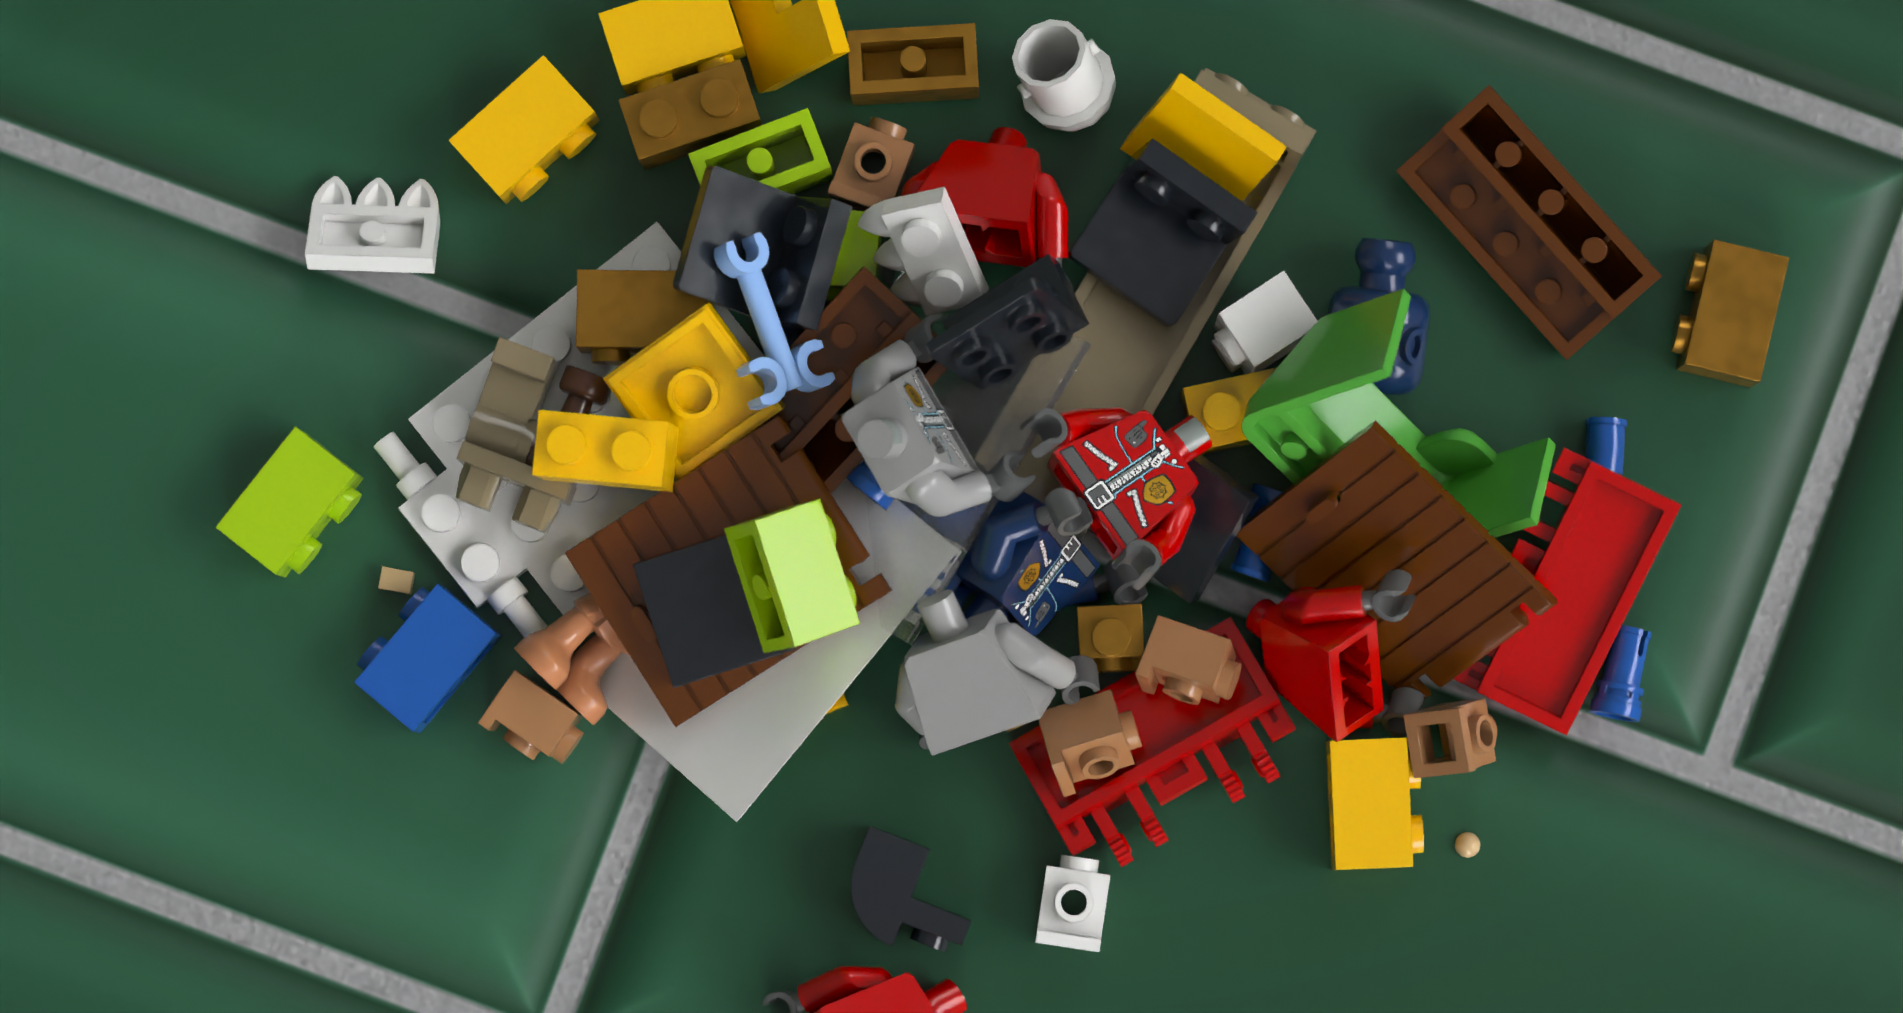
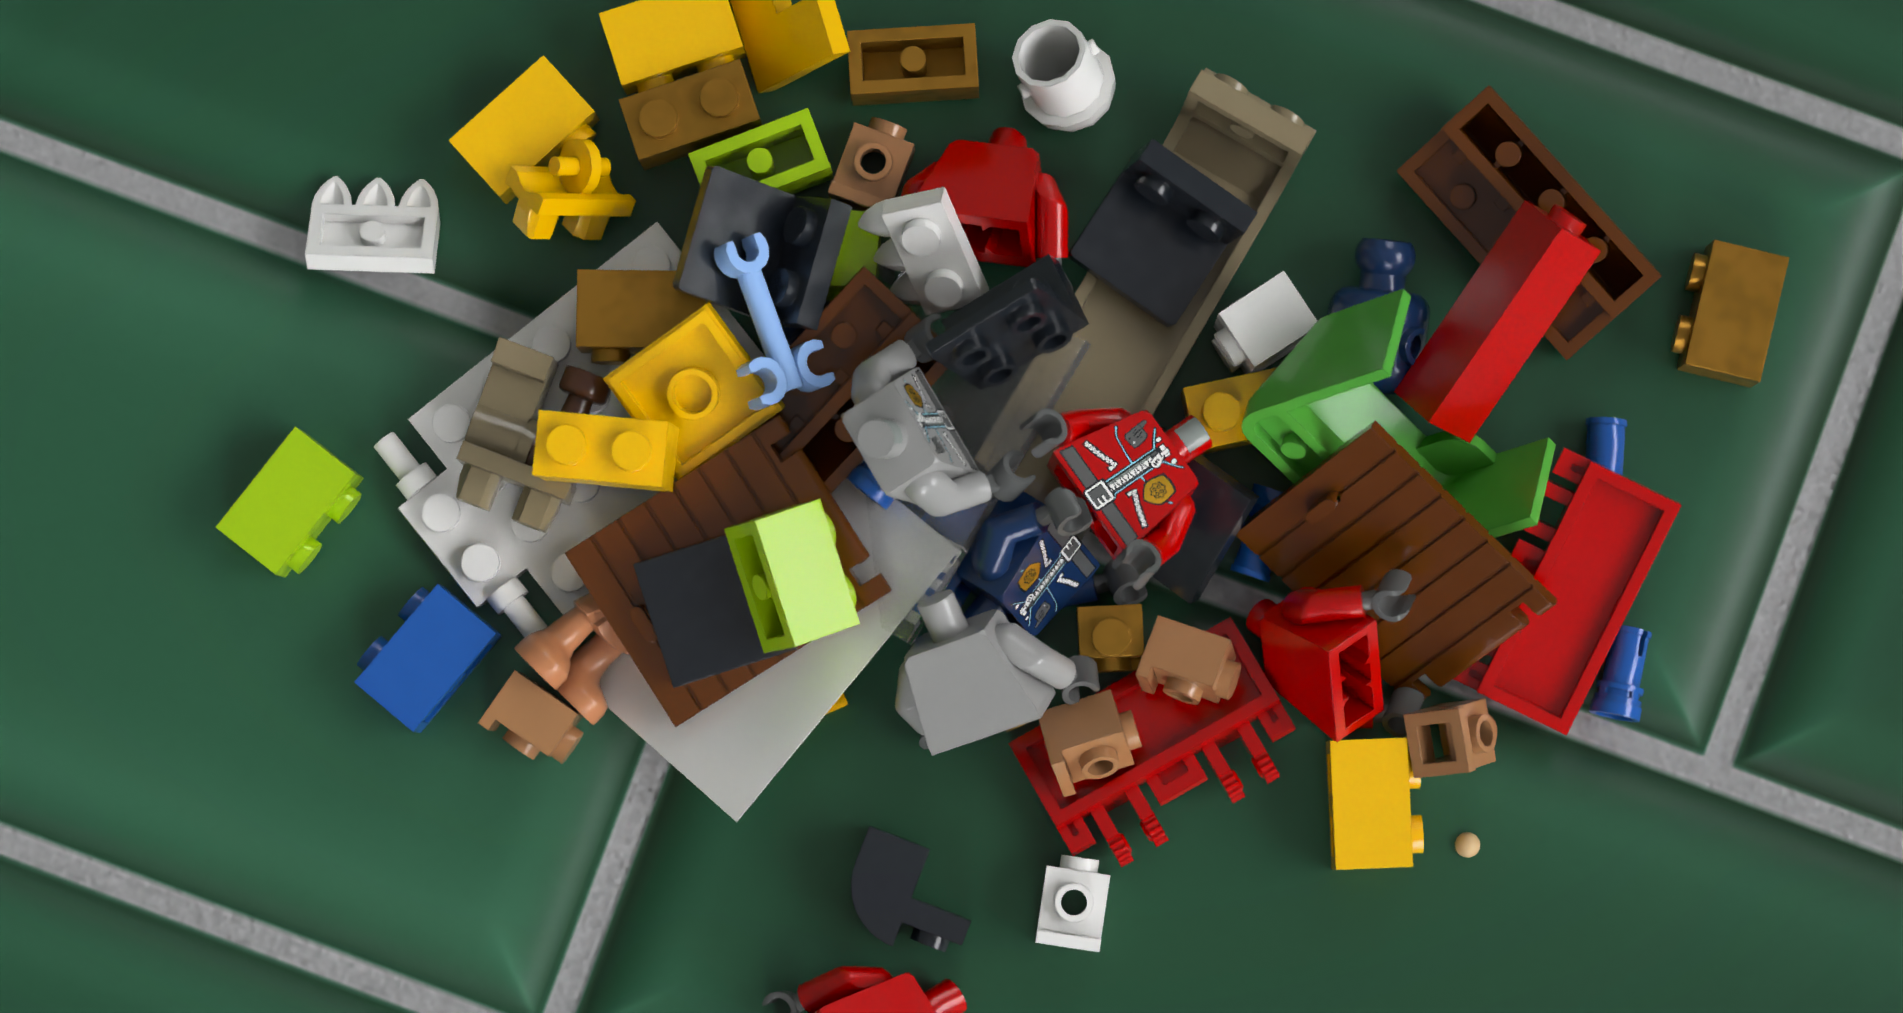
tan piece [378,566,415,595] -> none
yellow tile [1120,73,1286,201] -> none
none -> yellow hips [505,139,636,240]
none -> red brick [1394,200,1601,443]

